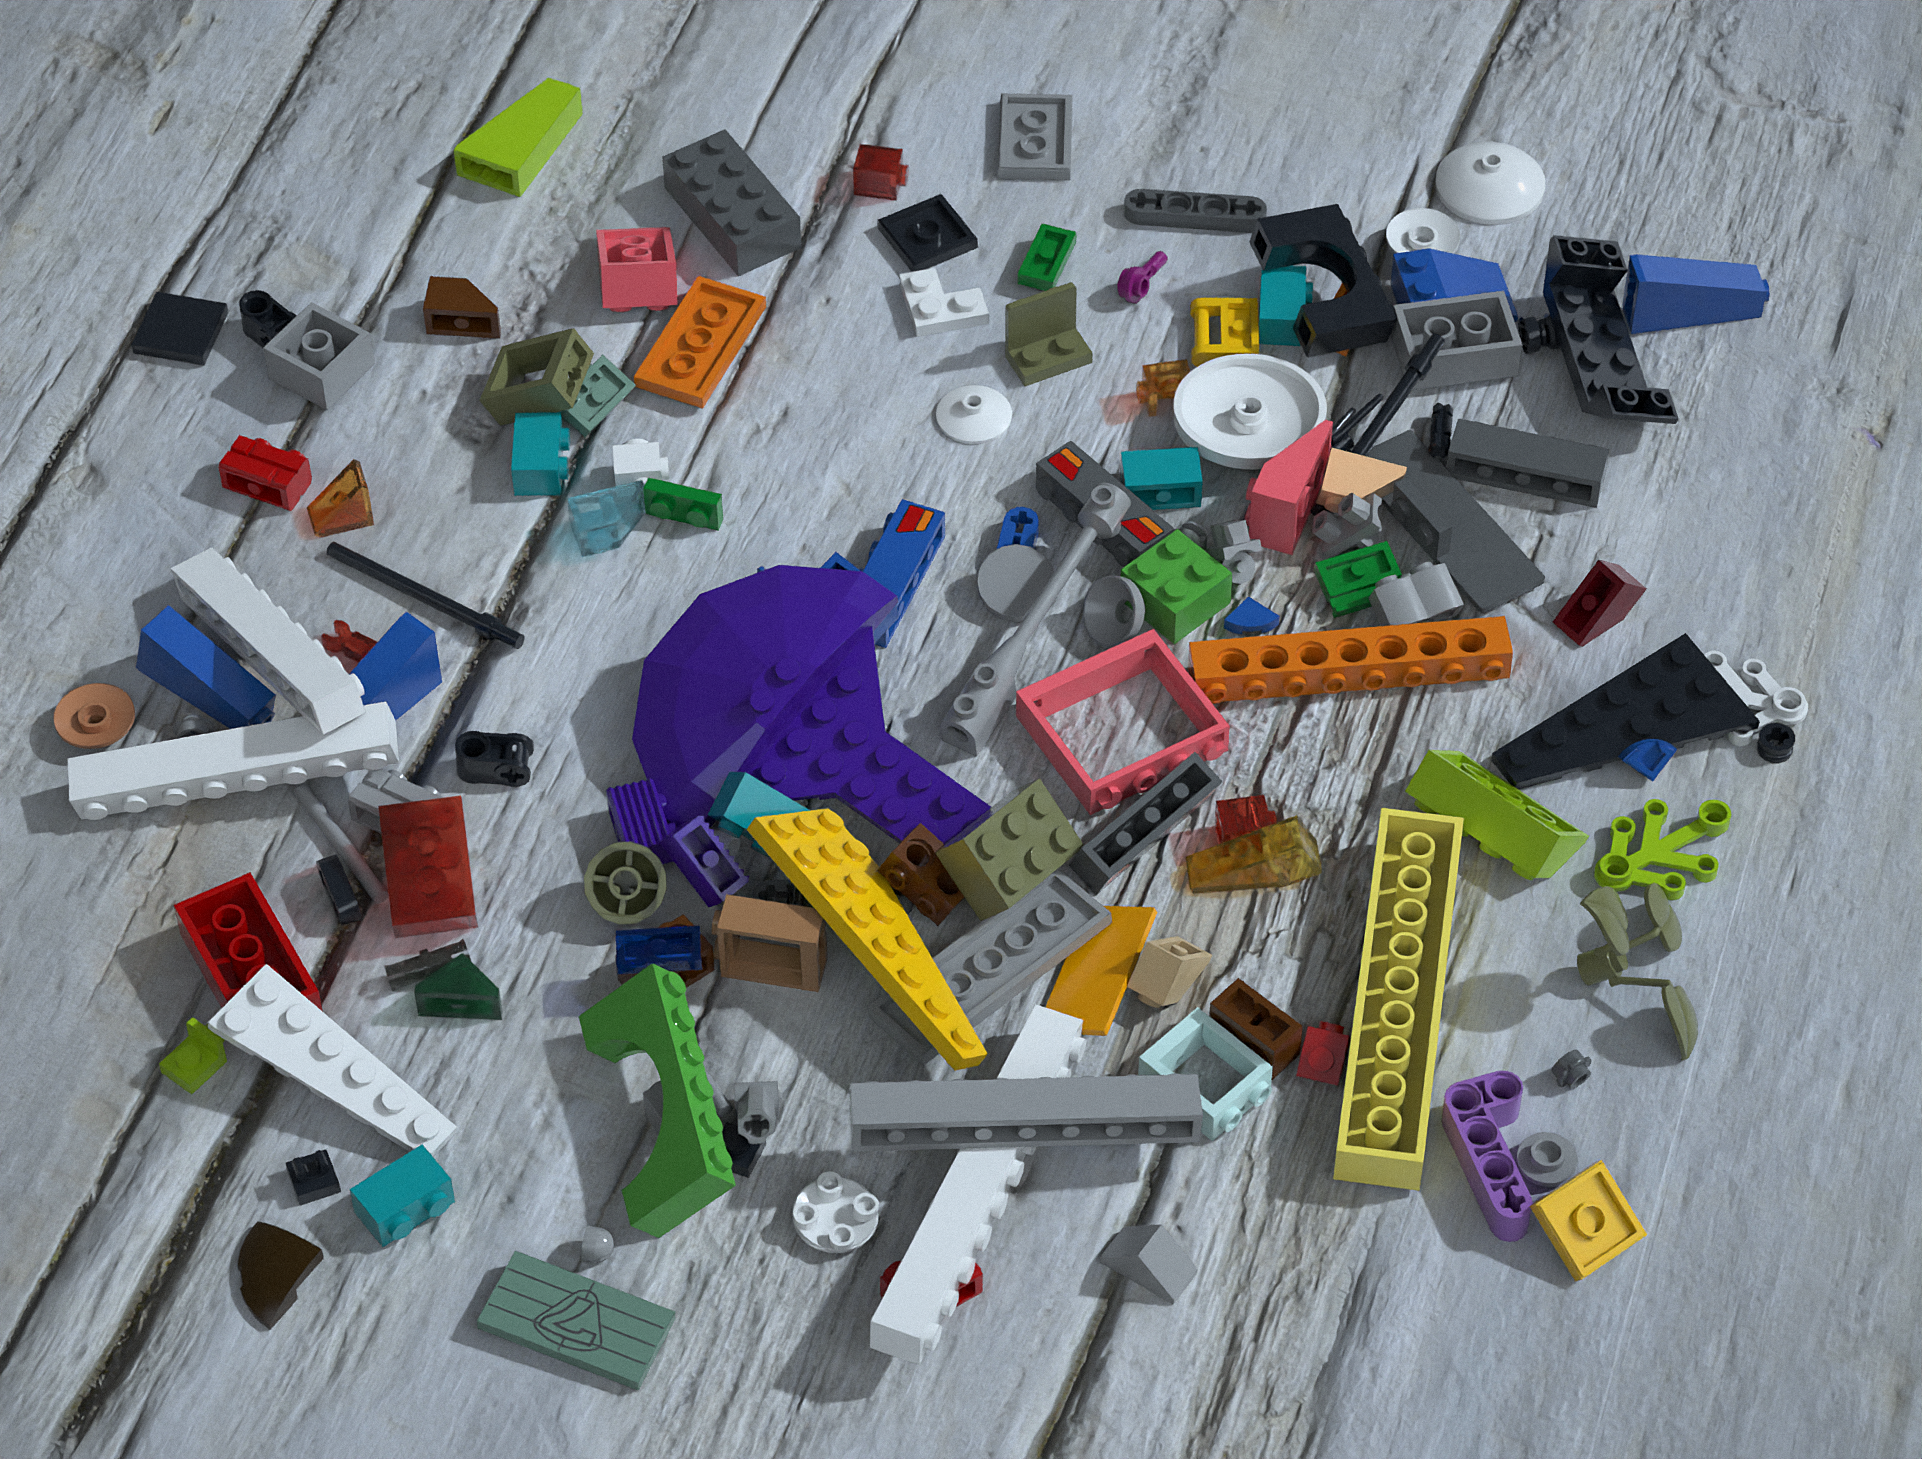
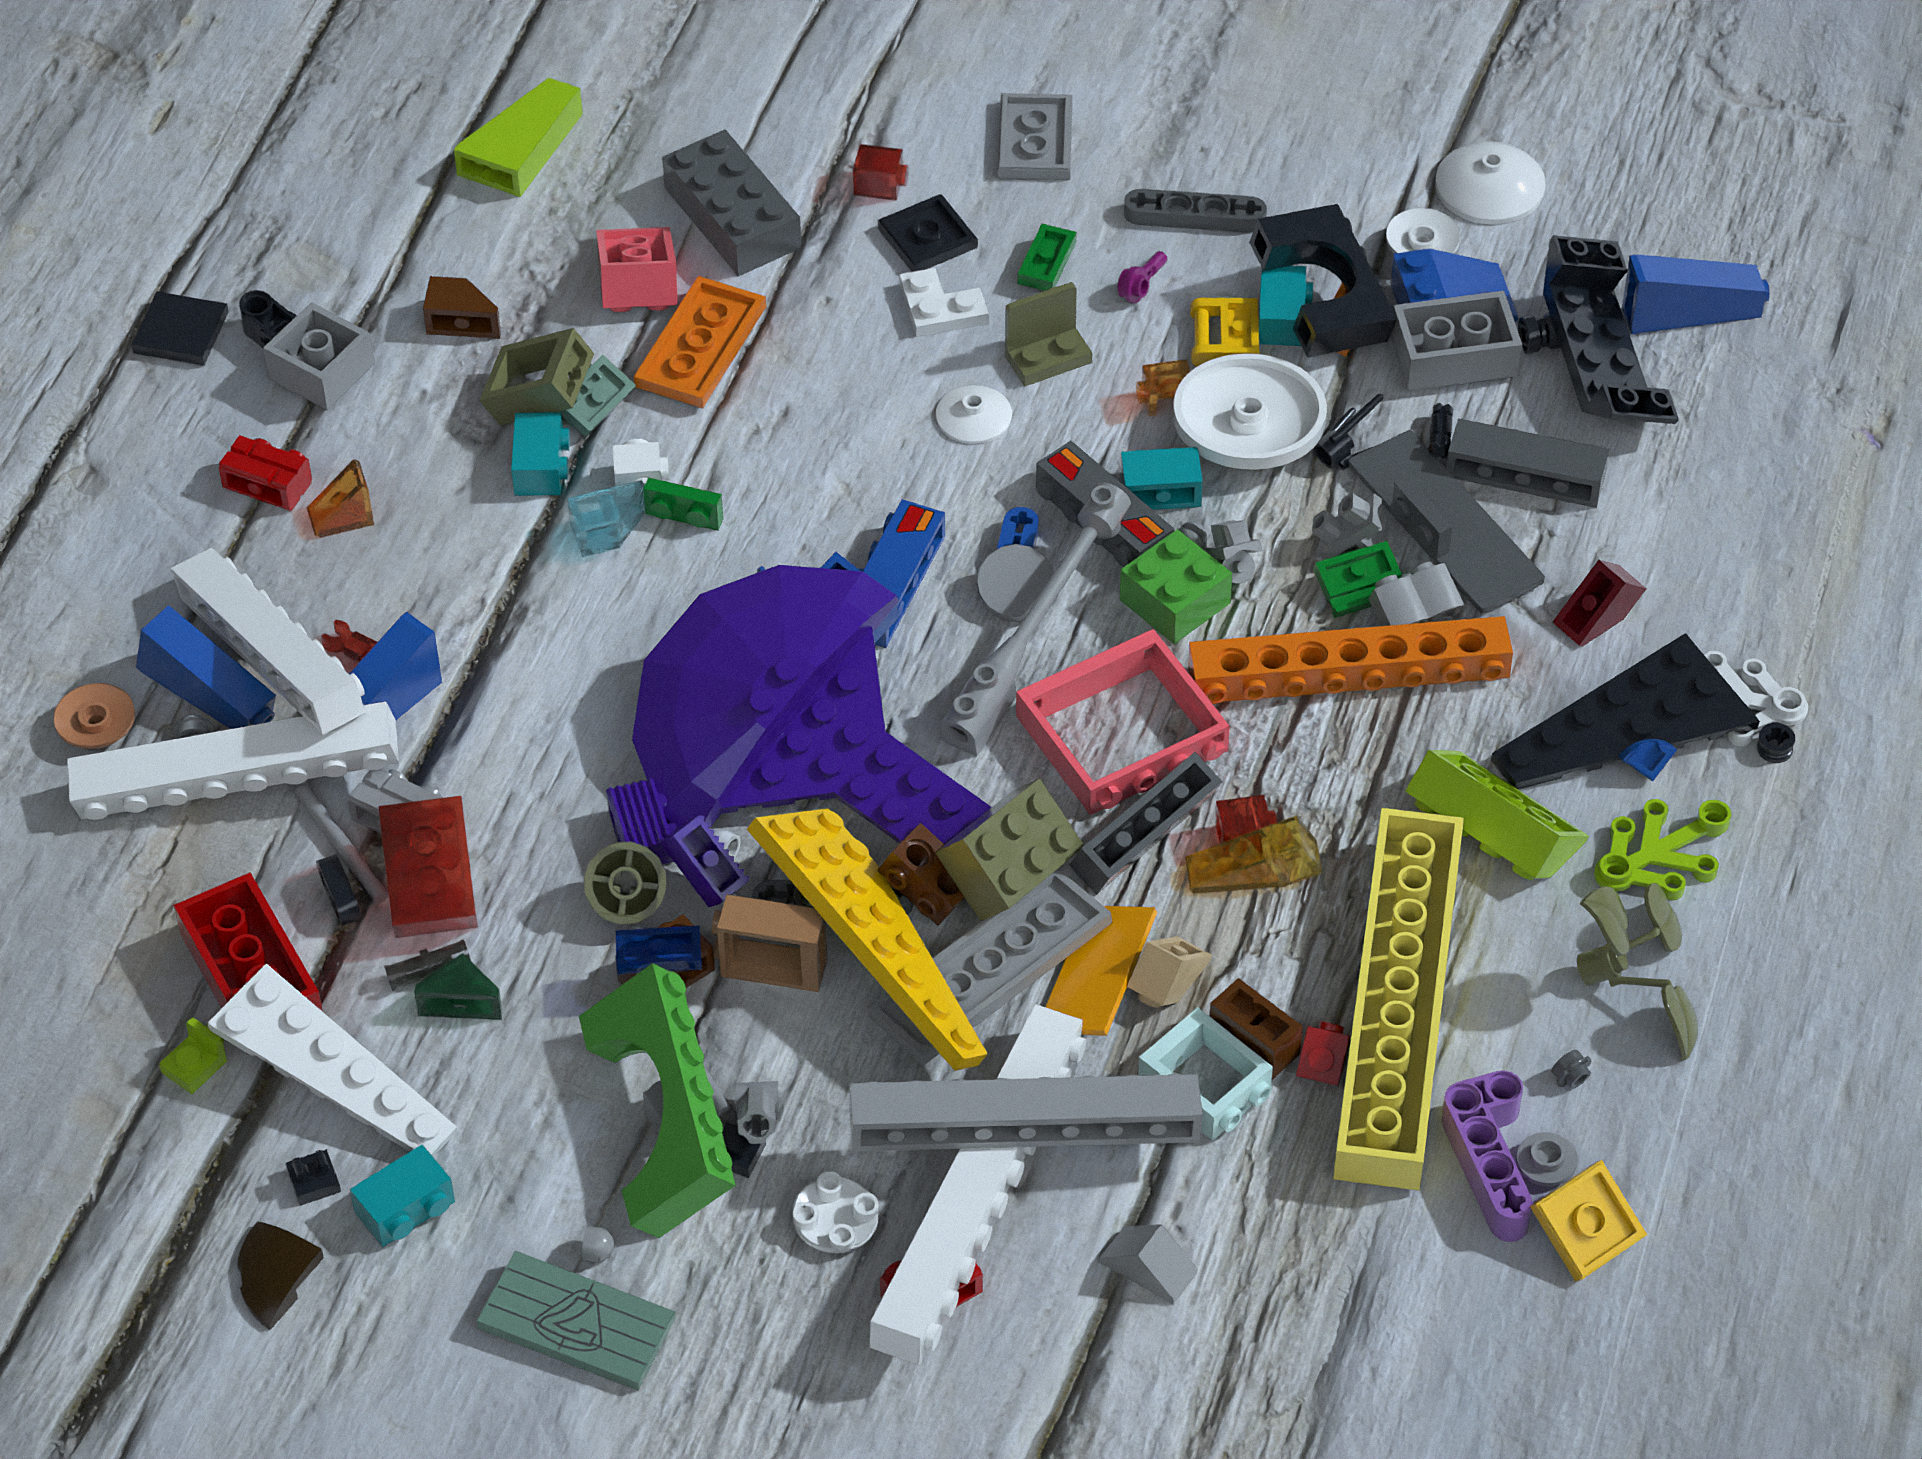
black bar [327,542,525,649] -> none
black piece [455,731,534,787] -> none
teal brick [708,772,810,858] -> none
light grey piece [1083,575,1145,647] -> none
blue tile [1224,597,1280,634] -> none
coral slope [1244,420,1333,555] -> none
black bar [1310,333,1445,516] -> none
light nougat slope [1316,448,1407,513] -> none

